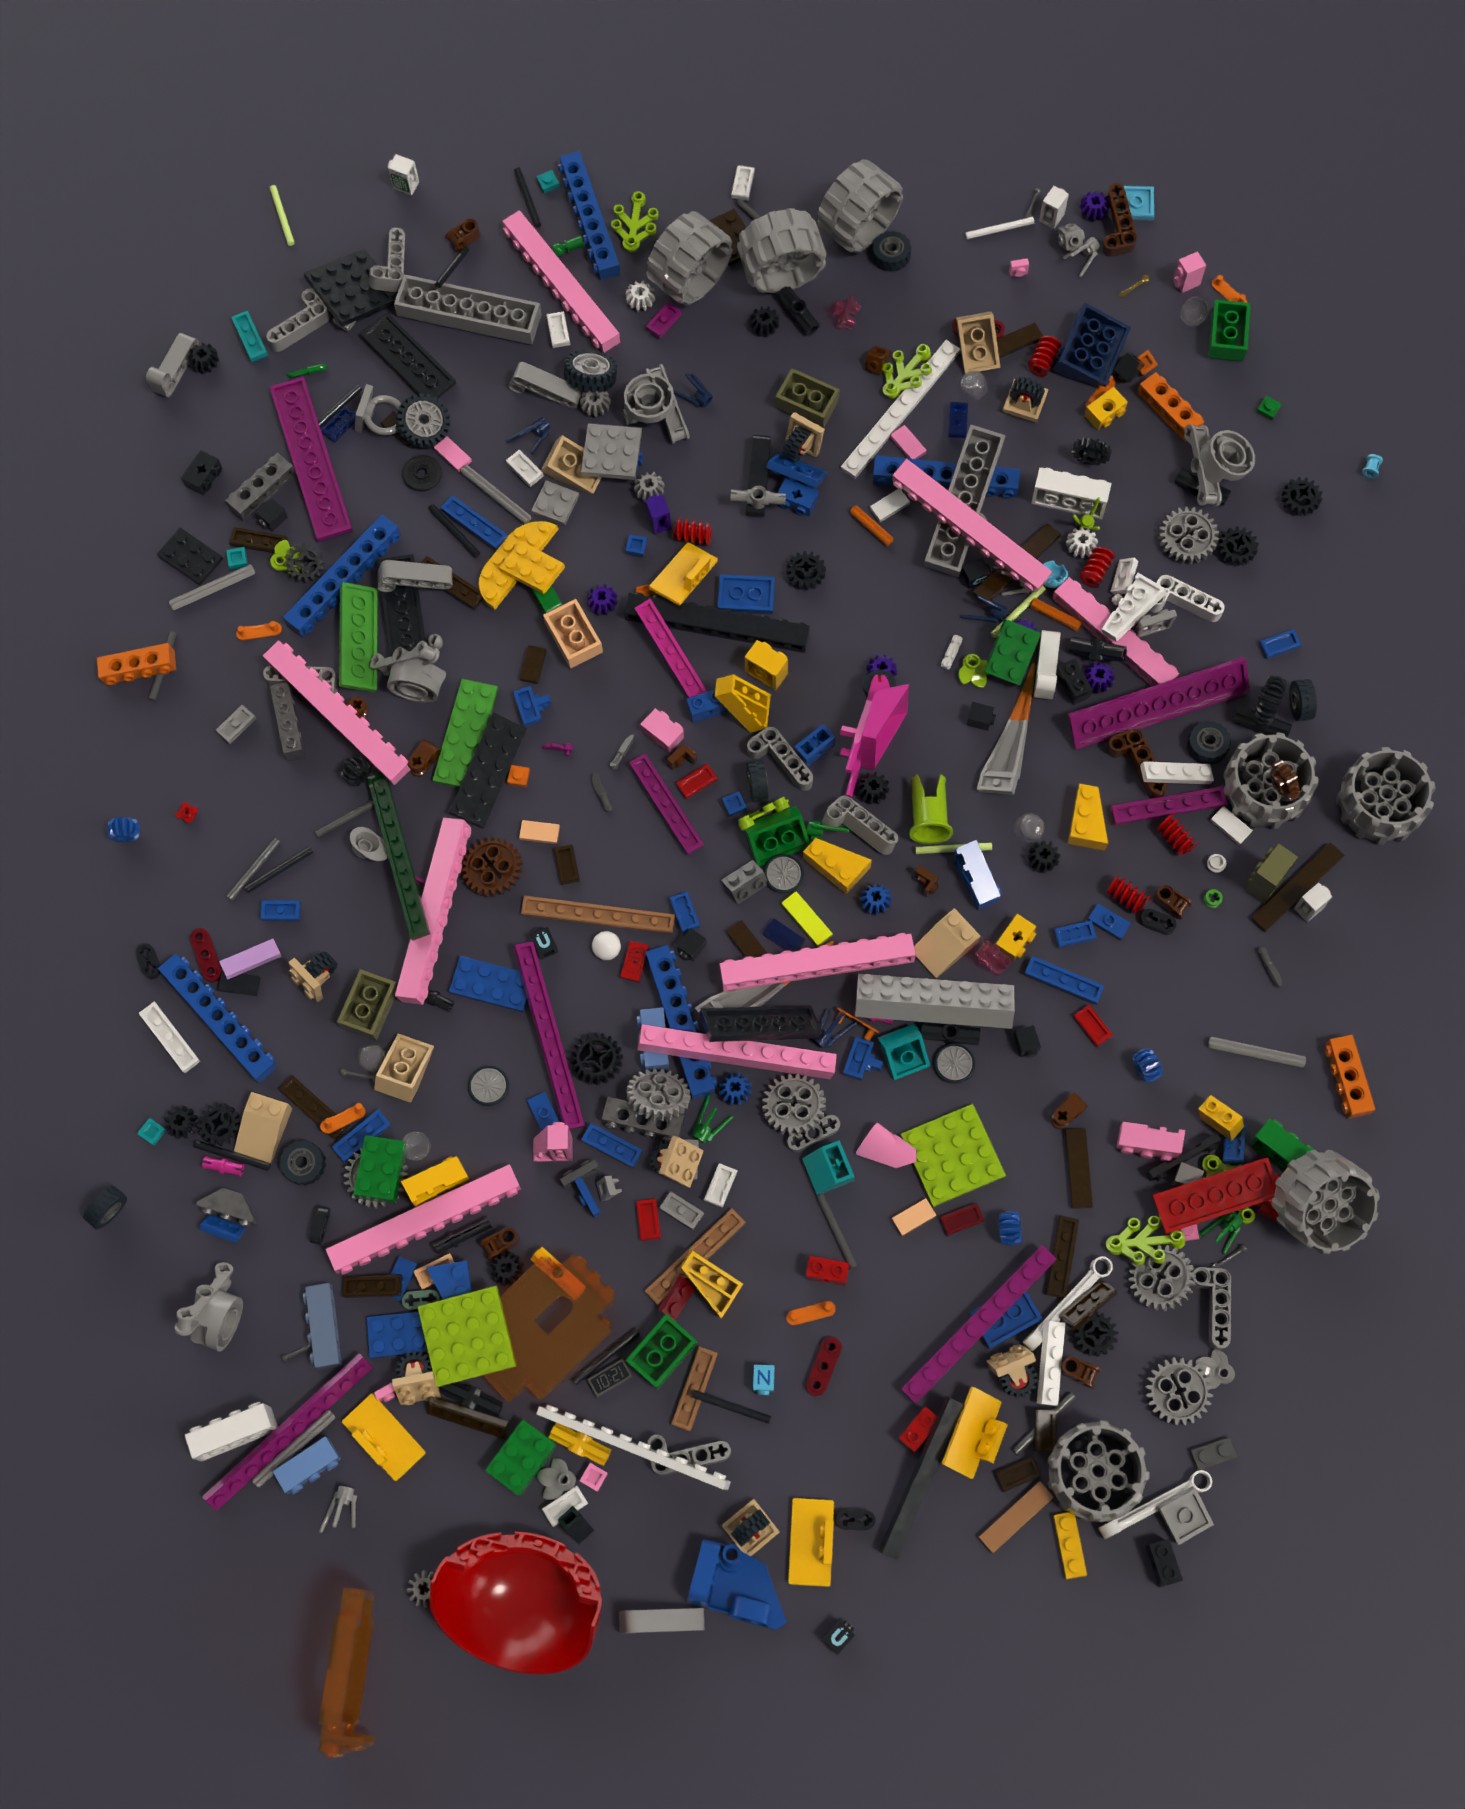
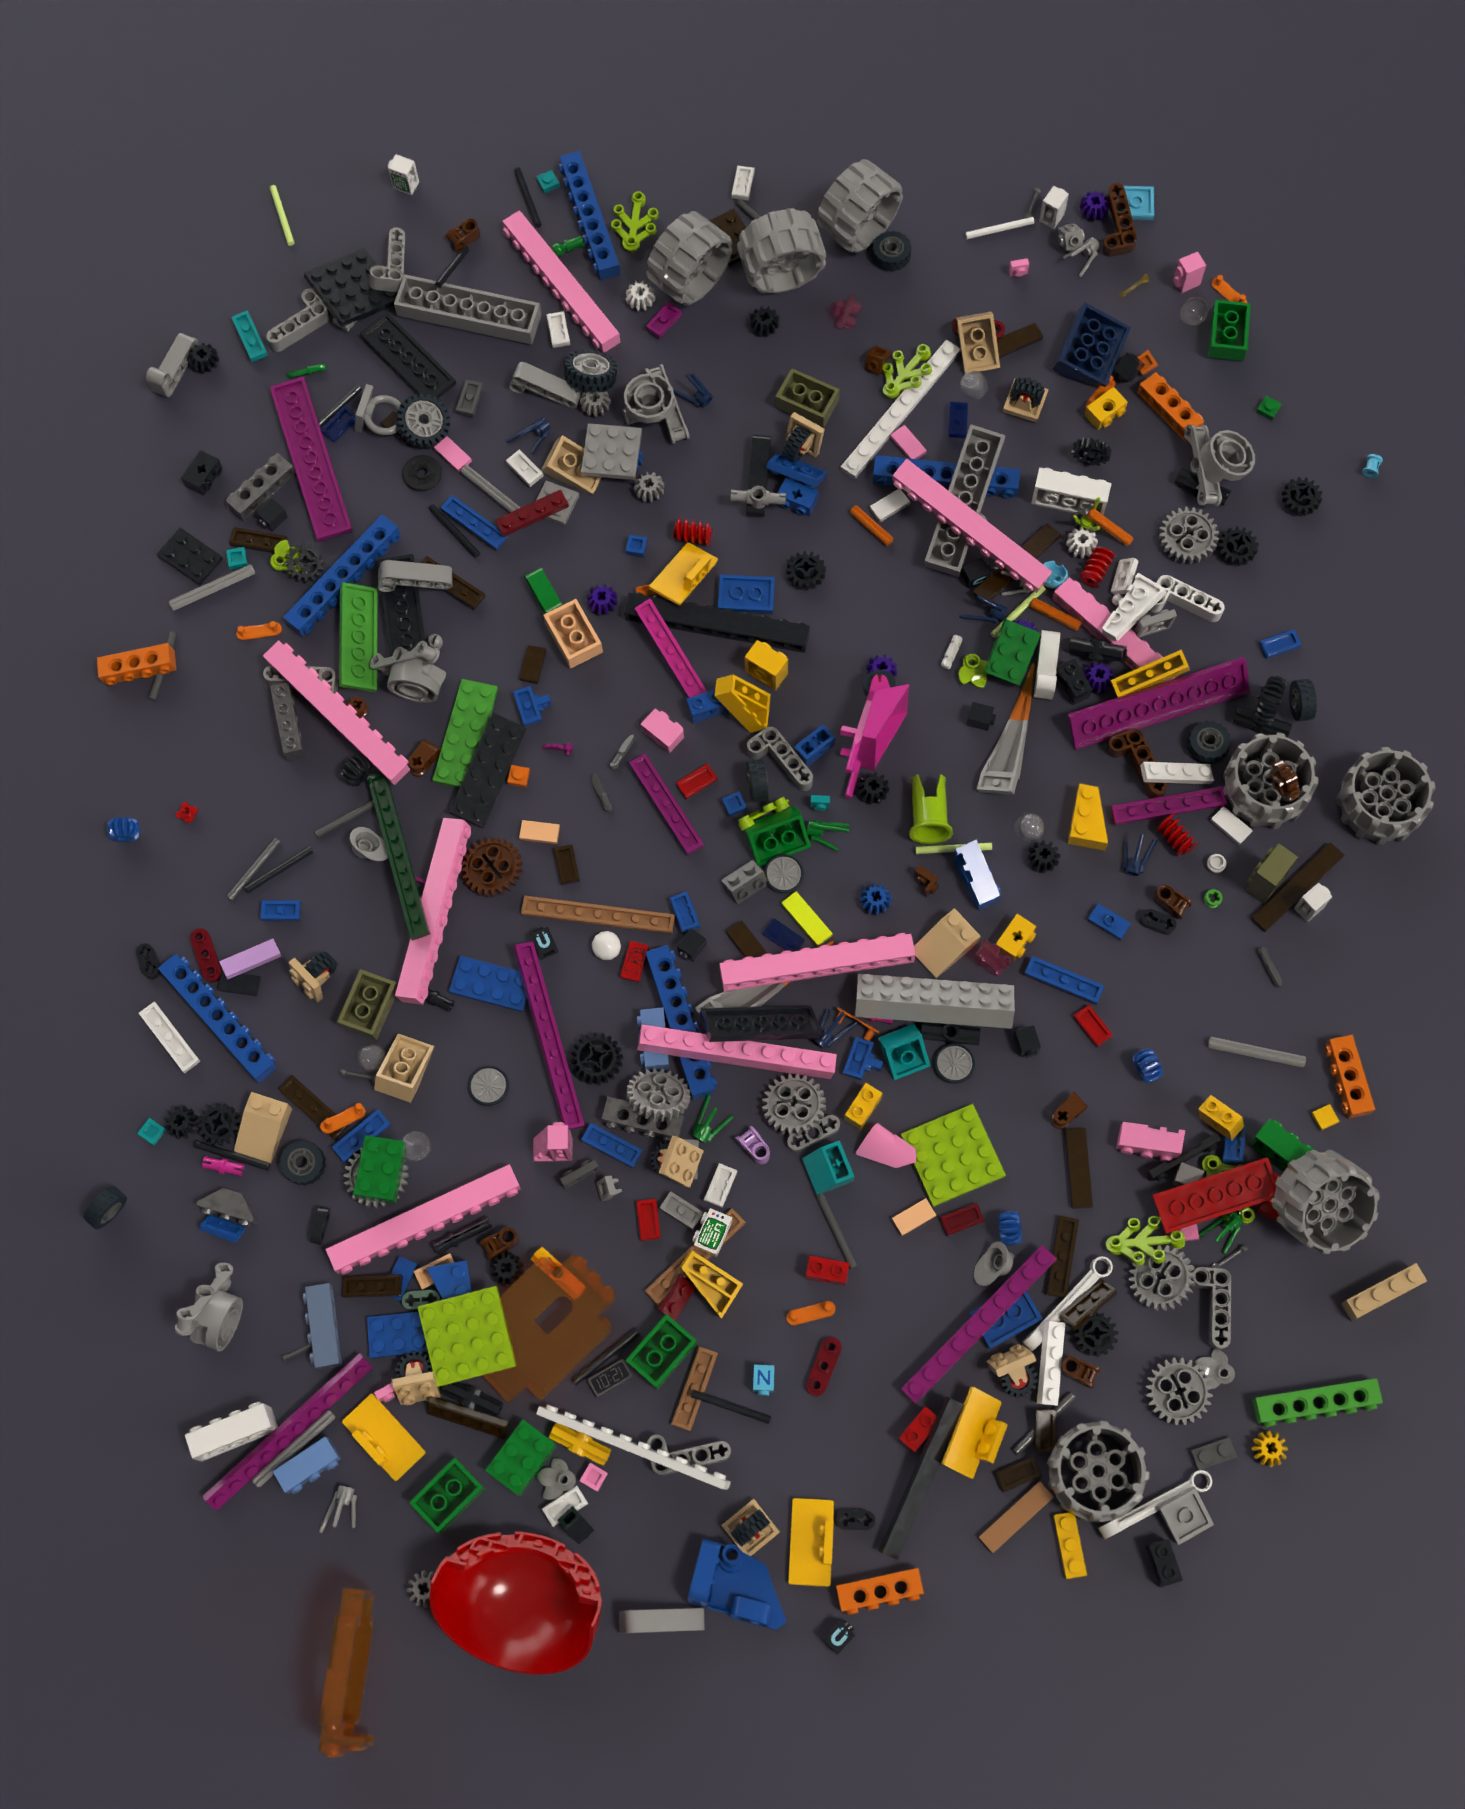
light grey plate [216,705,256,744] -> none
yellow wedge [401,1156,470,1207] -> none
yellow plate [479,521,565,610] -> none
blue plate [527,1092,559,1131] -> none
blue plate [574,1177,601,1218] -> none
dark purple brick [645,494,671,535] -> none
reddish brown bracket [667,744,697,770] -> none
blue gear [719,1072,752,1106] -> none
black piece [777,286,820,335] -> none
yellow wedge [803,838,872,894] -> none
light grey beam [822,796,898,855] -> none
red piece [1028,336,1062,377] -> none
blue plate [1053,920,1097,948] -> none
red piece [1107,874,1151,913] -> none
none -> green brick [409,1457,486,1534]
none -> dark grey plate [456,379,484,417]
none -> dark red plate [495,489,569,537]
none -> brick [692,1208,733,1258]
none -> lavender piece [736,1126,770,1164]
none -> teal plate [810,795,830,811]
none -> orange brick [836,1568,924,1615]
none -> yellow brick [844,1083,883,1131]
none -> light grey piece [974,1242,1014,1286]
none -> orange axle [1087,508,1133,546]
none -> yellow brick [1111,649,1190,698]
none -> dark blue plant [1122,833,1157,876]
none -> yellow gear [1251,1431,1288,1467]
none -> bright green brick [1252,1378,1383,1427]
none -> yellow tile [1311,1104,1340,1131]
none -> tan brick [1341,1263,1427,1322]

